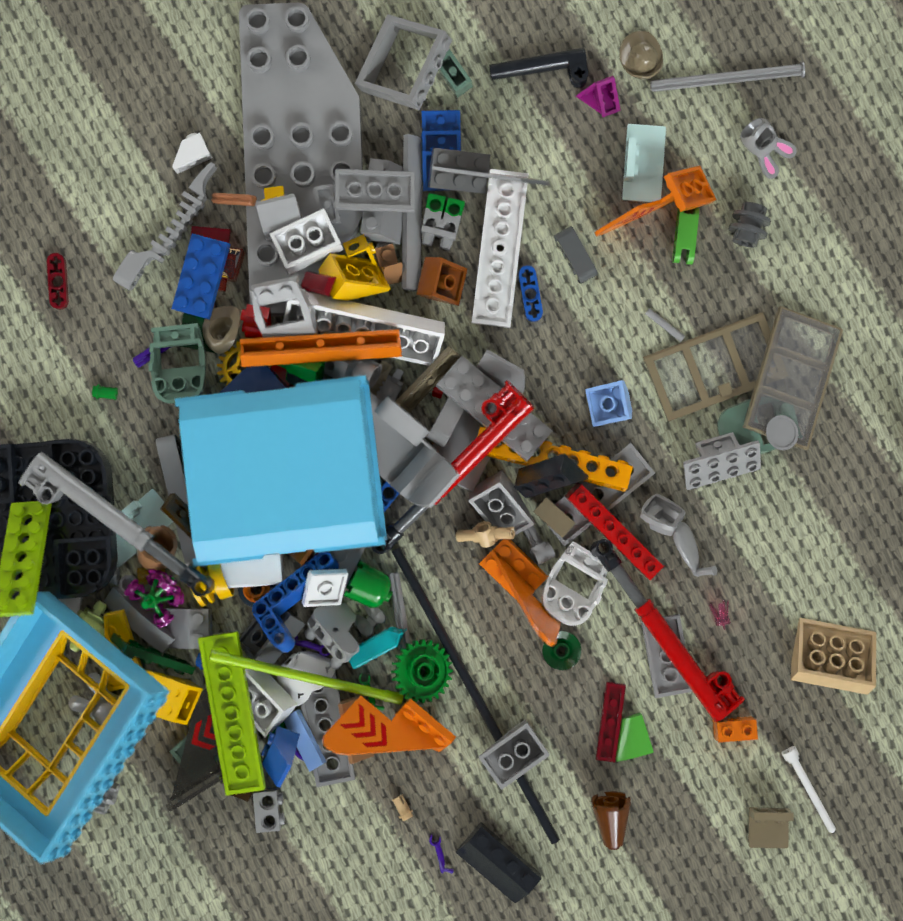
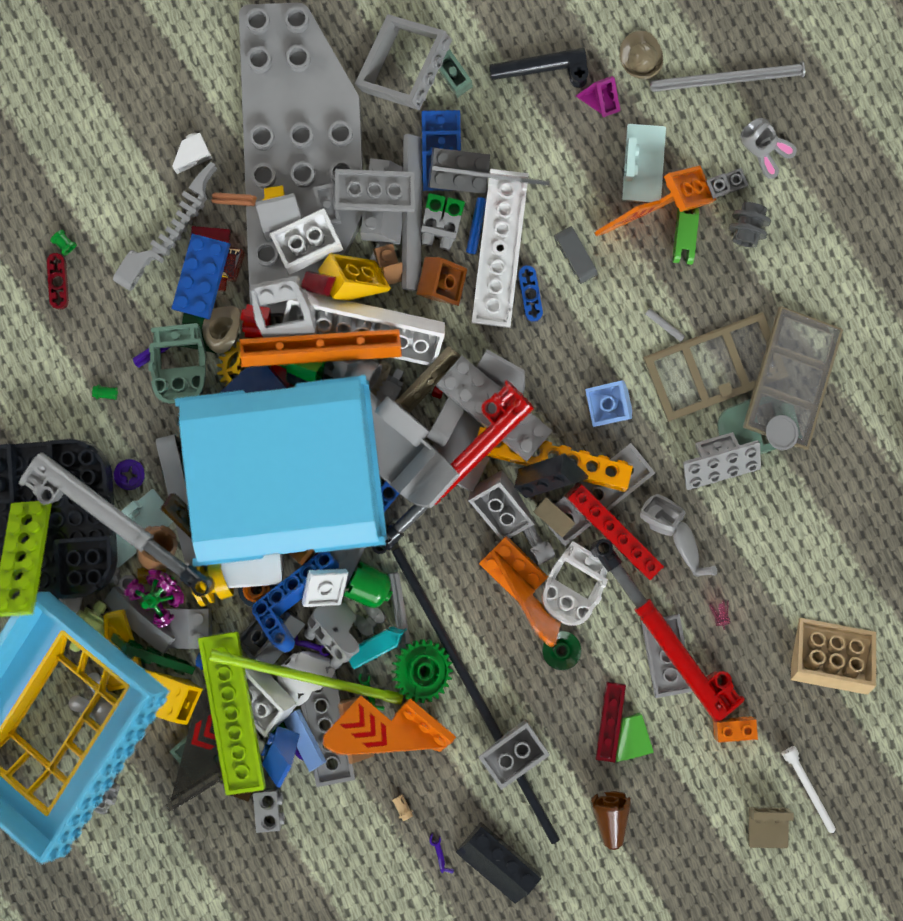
yellow bracket [343,234,377,265] -> none
tan pin [456,521,515,548] -> none
none -> green bush [50,230,77,256]
none -> dark purple gear [114,459,145,490]
none -> blue axle [466,197,486,254]
none -> light grey slope [706,168,748,199]

